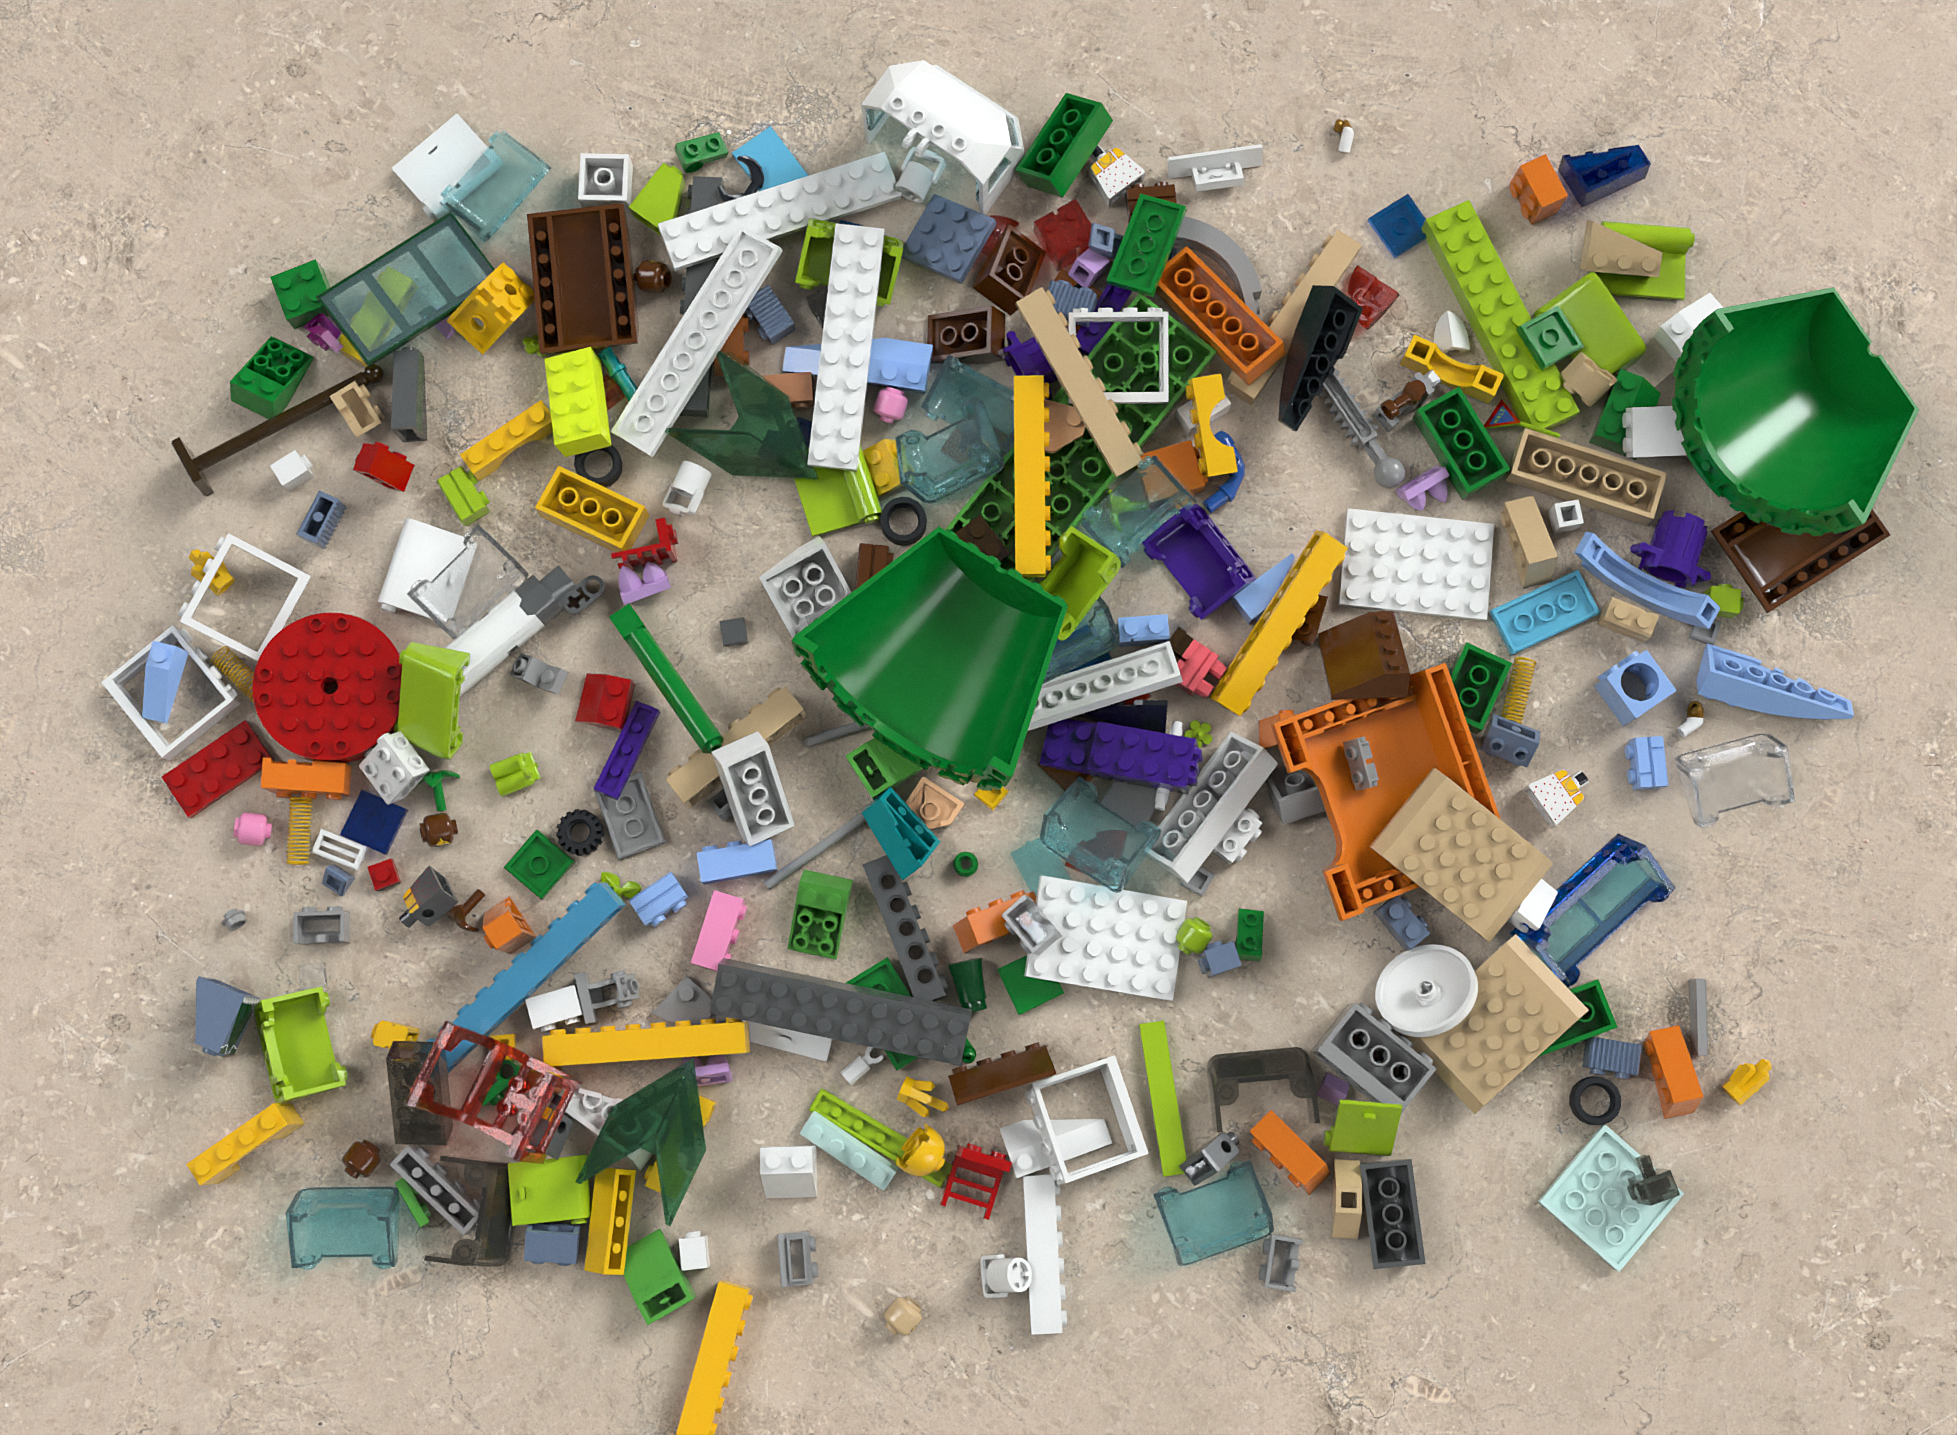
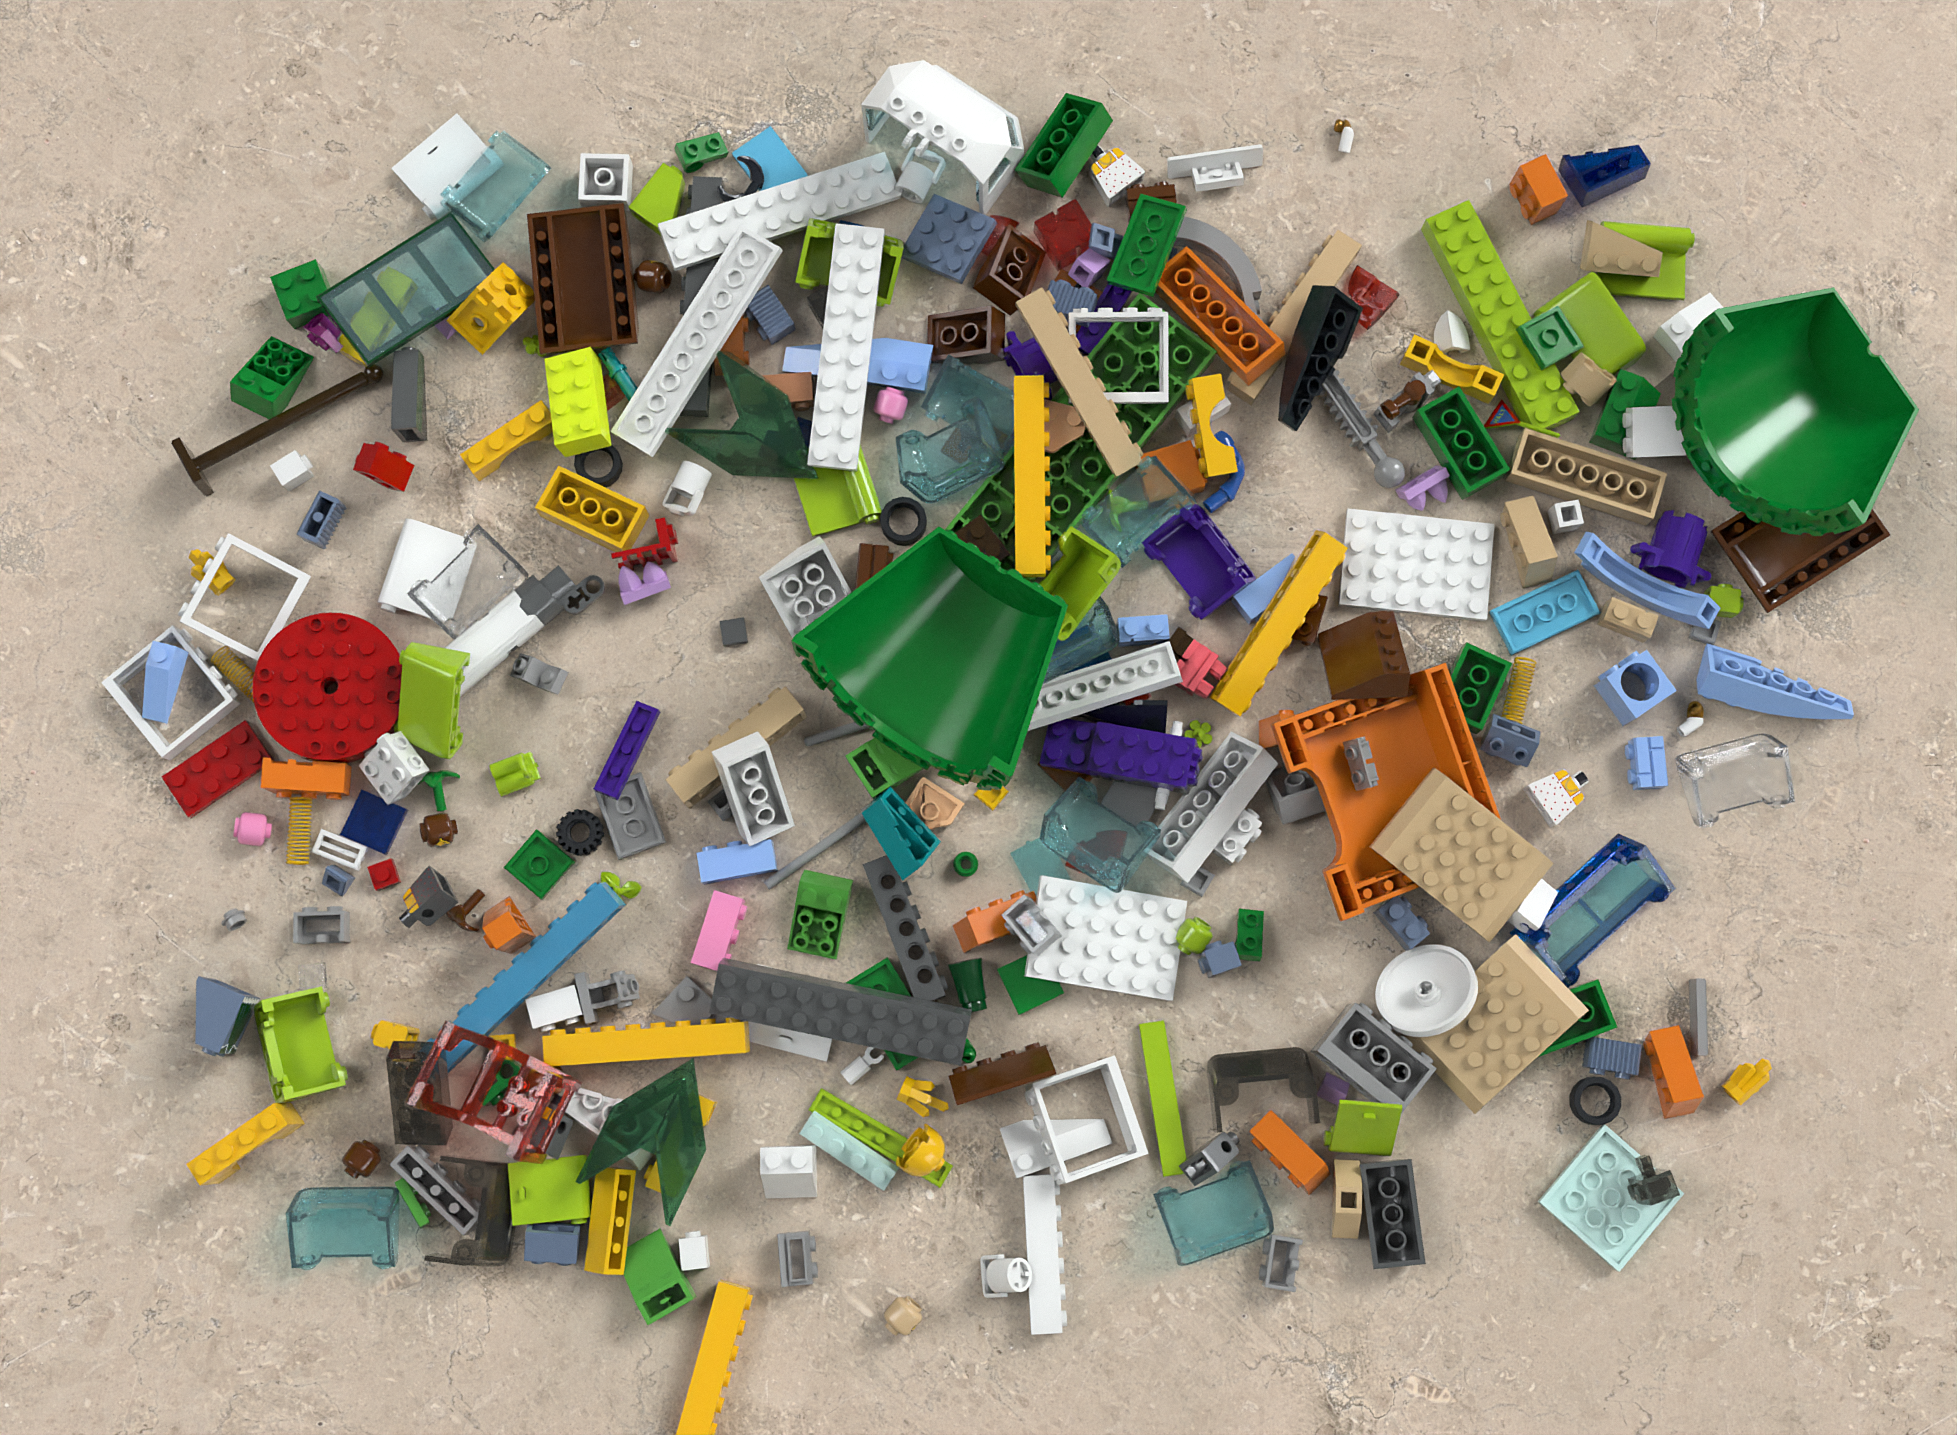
tan cylinder [330,381,385,438] -> none
lime brick [437,466,490,526] -> none
red slope [575,673,635,732] -> none
green brick [609,603,724,754] -> none
light blue brick [629,872,689,927] -> none
lavender tile [677,1055,733,1089] -> none
yellow bracket [863,439,913,496] -> none
red plate [940,1143,1012,1220] -> none
clear blue tile [1368,194,1427,259] -> none

